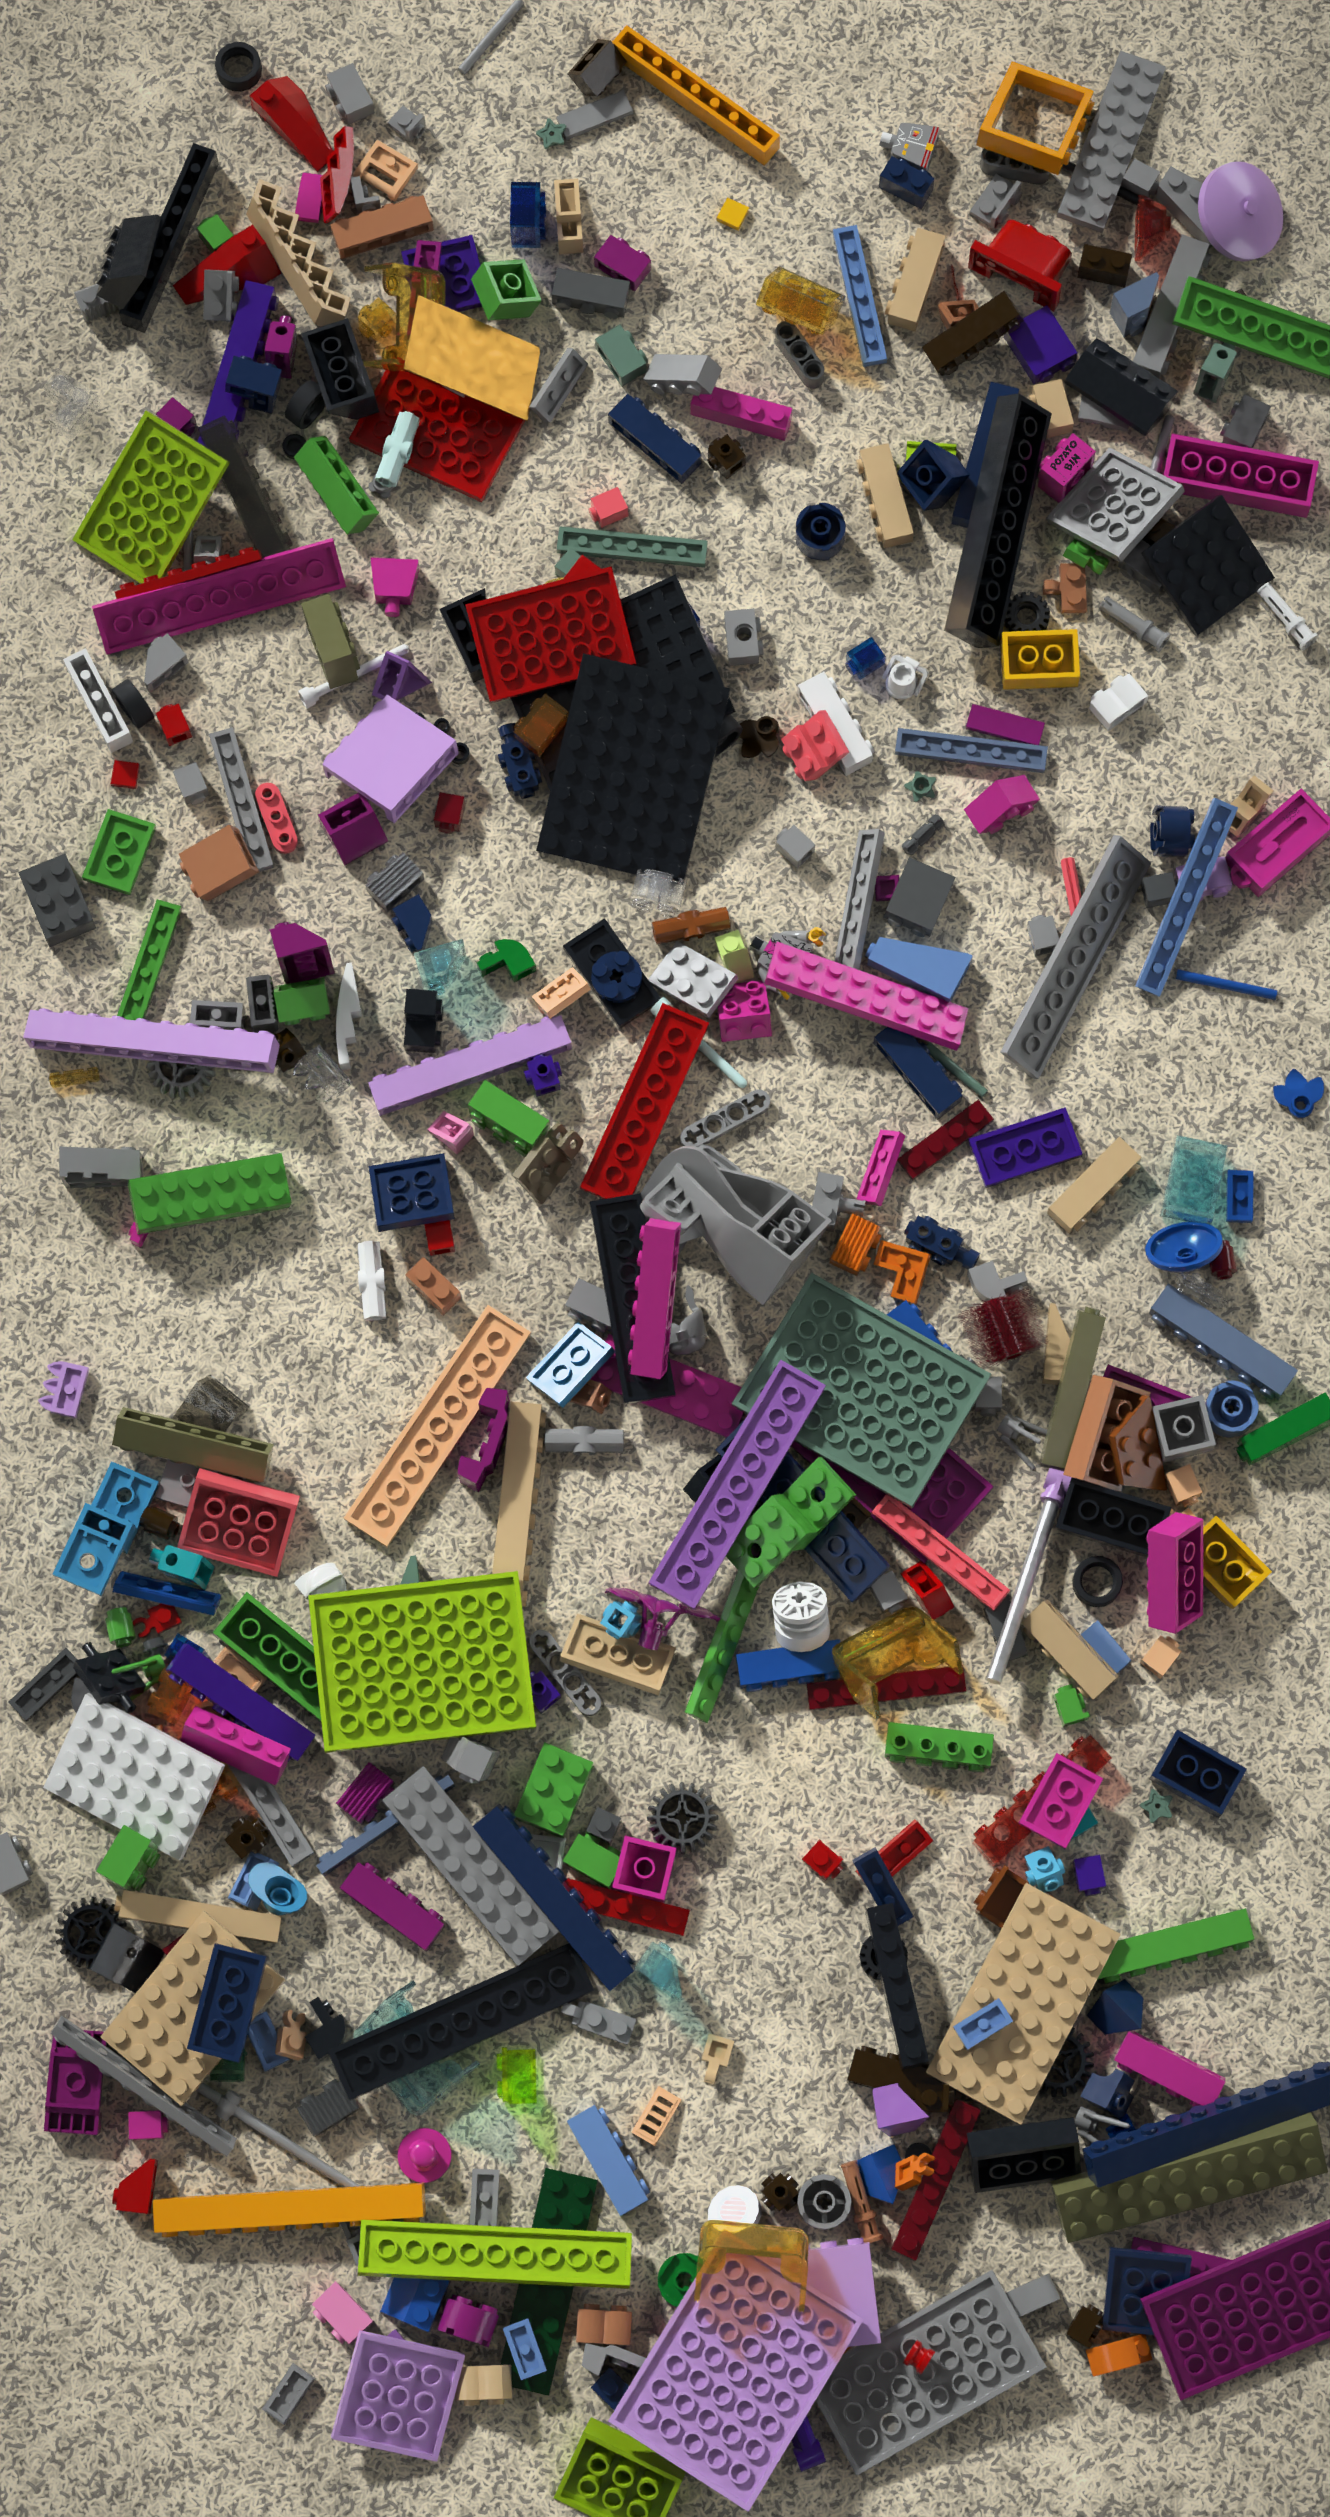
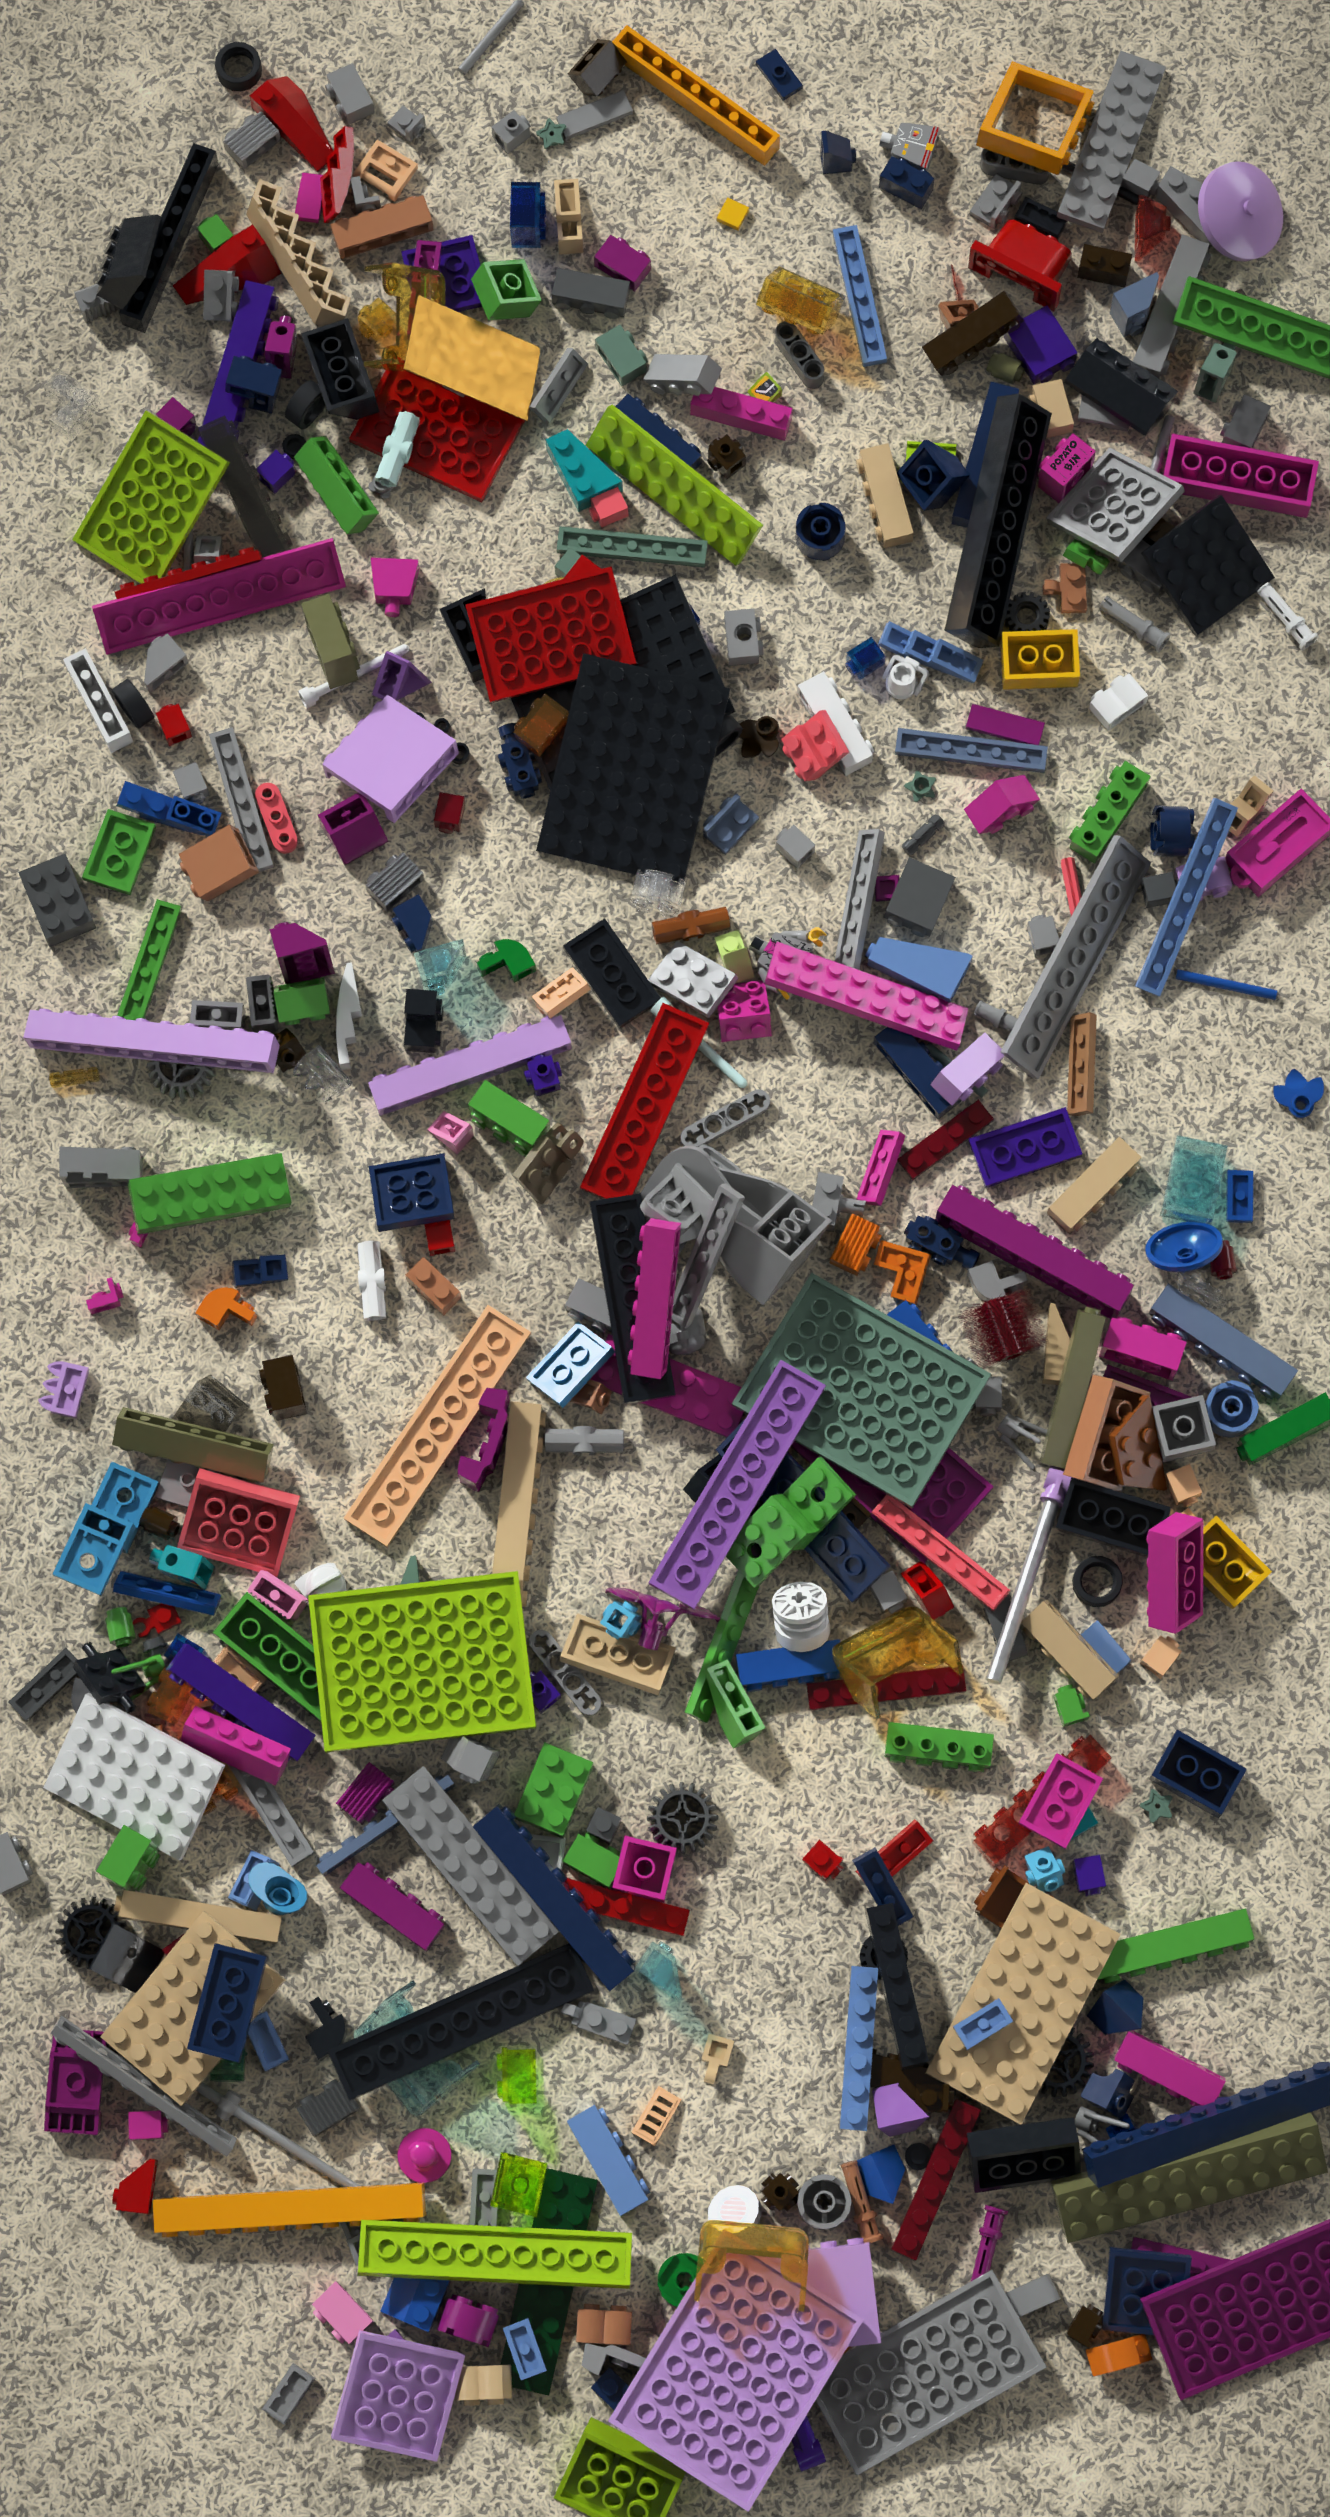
red tile [110,760,140,789] -> none
dark brown brick [224,1814,269,1859] -> none
light nougat plate [275,2010,307,2061] -> none
dark blue plate [591,951,642,1003] -> none
tan brick [885,228,946,332] -> none
orange plate [895,2153,935,2191] -> none
red wheel [903,2340,935,2375] -> none
none -> dark pink bracket [86,1277,124,1315]
none -> blue slope [116,781,222,836]
none -> orange brick [195,1287,257,1330]
none -> light grey brick [223,111,281,170]
none -> dark blue slope [232,1254,288,1288]
none -> bright pink brick [248,1570,309,1620]
none -> dark purple brick [255,450,295,494]
none -> dark brown brick [259,1355,307,1421]
none -> clear neon green slope [490,2152,547,2217]
none -> light grey brick [491,110,531,154]
none -> teal wedge [545,429,623,512]
none -> lime plate [585,404,763,566]
none -> light grey plate [672,1183,745,1328]
none -> sand blue bracket [703,793,759,855]
none -> bright green slope [705,1659,766,1749]
none -> slope [747,372,782,402]
none -> dark blue plate [755,49,803,101]
none -> dark blue slope [820,131,856,174]
none -> medium blue plate [840,1966,878,2131]
none -> medium blue slope [878,621,984,683]
none -> lavender brick [930,1033,1004,1106]
none -> magenta brick [935,1184,1134,1320]
none -> magenta pin [970,2205,1009,2282]
none -> light grey pin [974,1000,1018,1032]
none -> olive brick [986,352,1025,385]
none -> black plate [1014,196,1068,240]
none -> medium nougat plate [1067,1012,1097,1116]
none -> bright green brick [1069,761,1151,864]
none -> dark pink brick [1099,1316,1187,1381]

